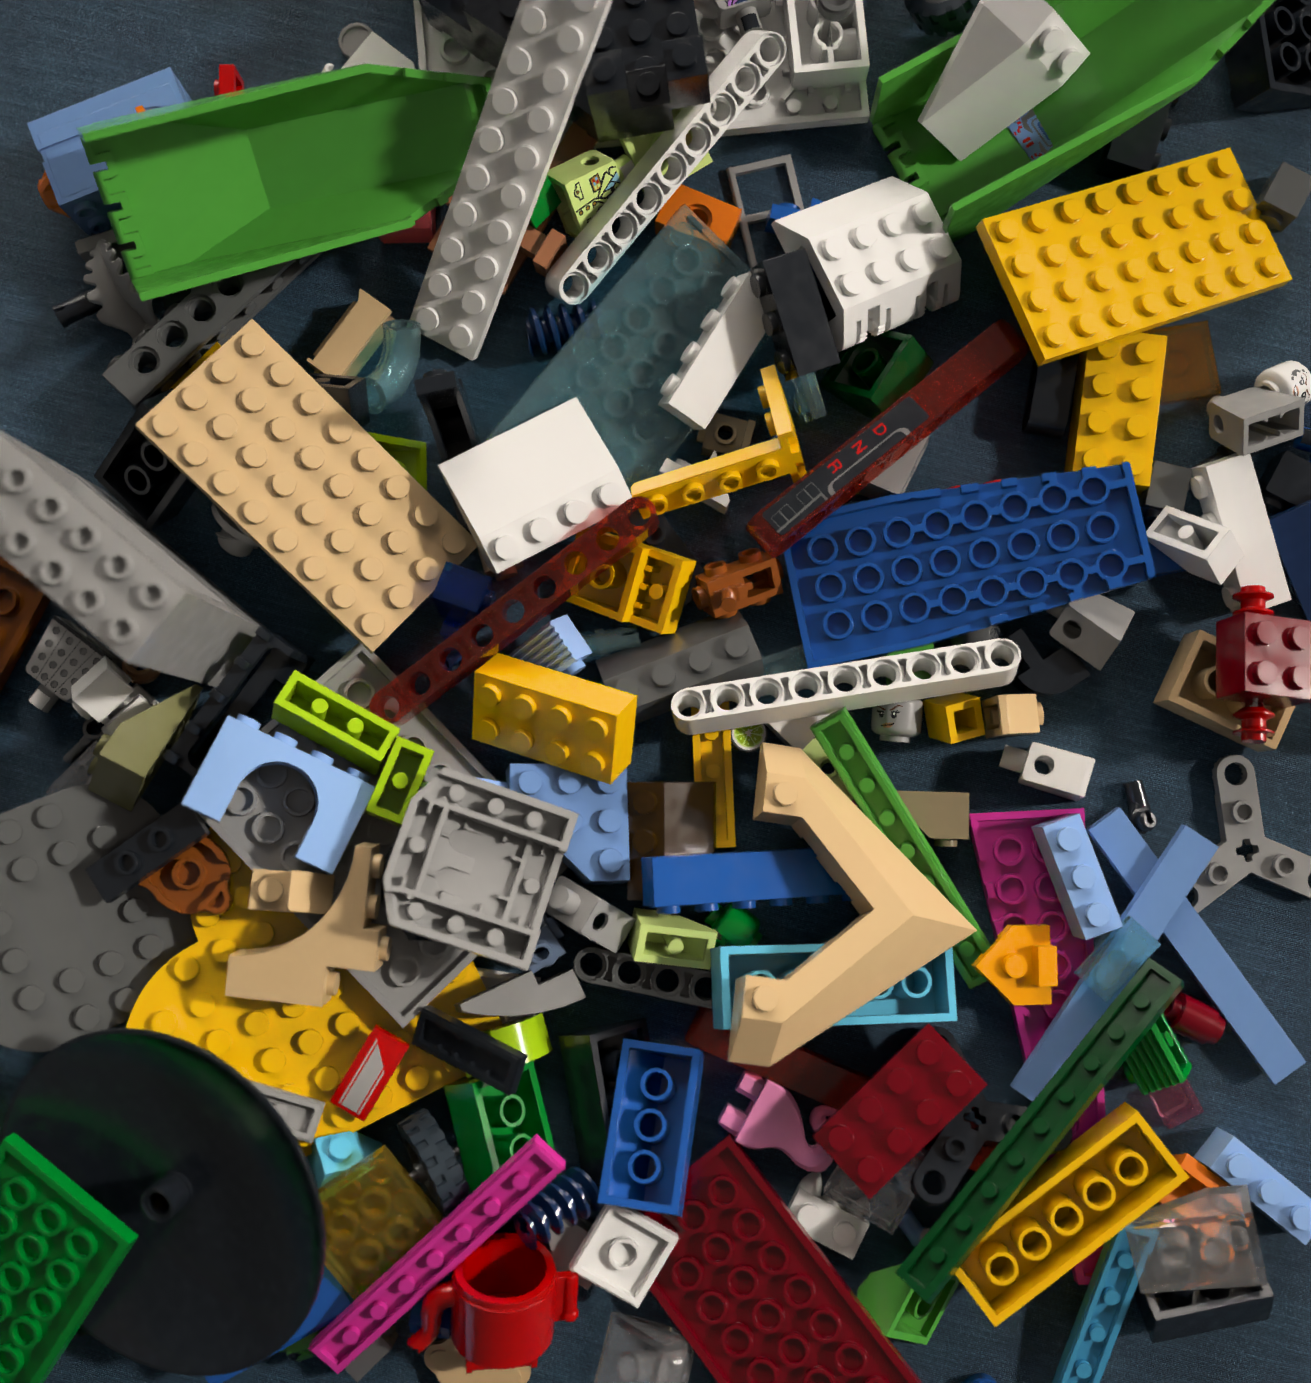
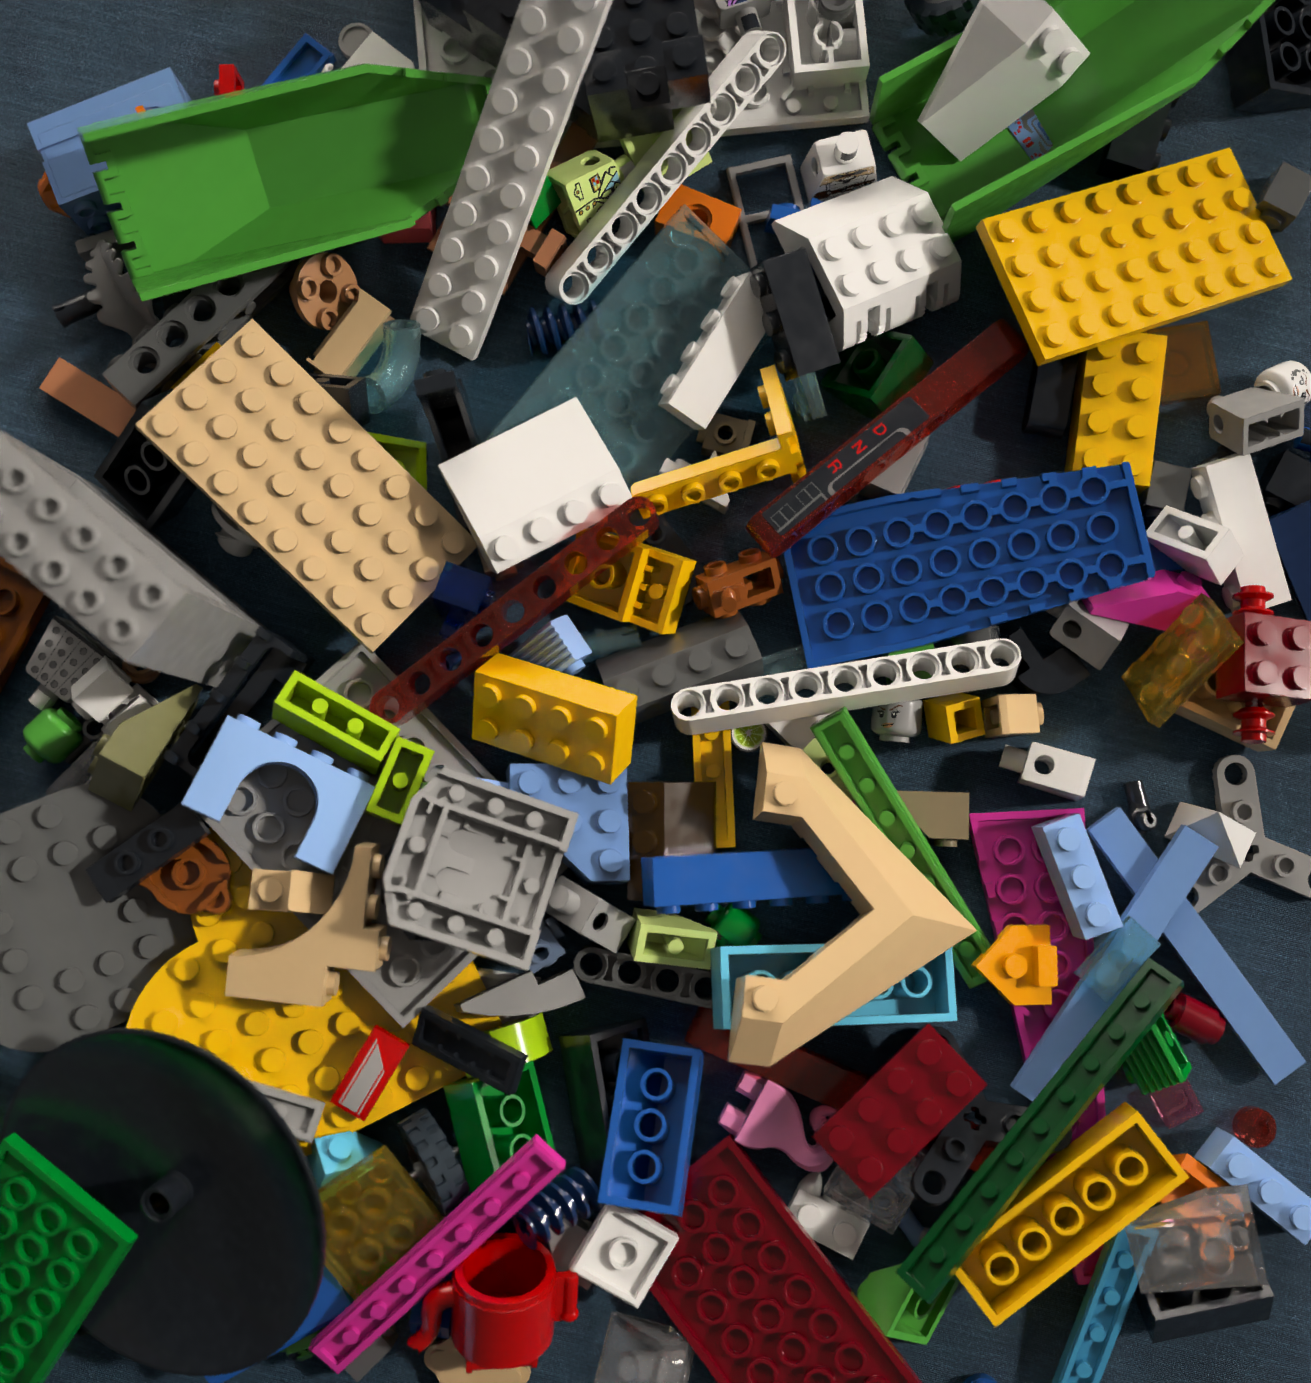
none -> bright green head [23,707,83,764]
none -> nougat tile [39,357,136,438]
none -> blue tile [261,33,337,86]
none -> medium nougat plate [289,252,360,330]
none -> white torso [800,130,877,203]
none -> dark pink slope [1082,569,1211,636]
none -> clear yellow plate [1121,593,1244,728]
none -> white slope [1165,802,1256,869]
none -> clear red tile [1232,1106,1277,1148]

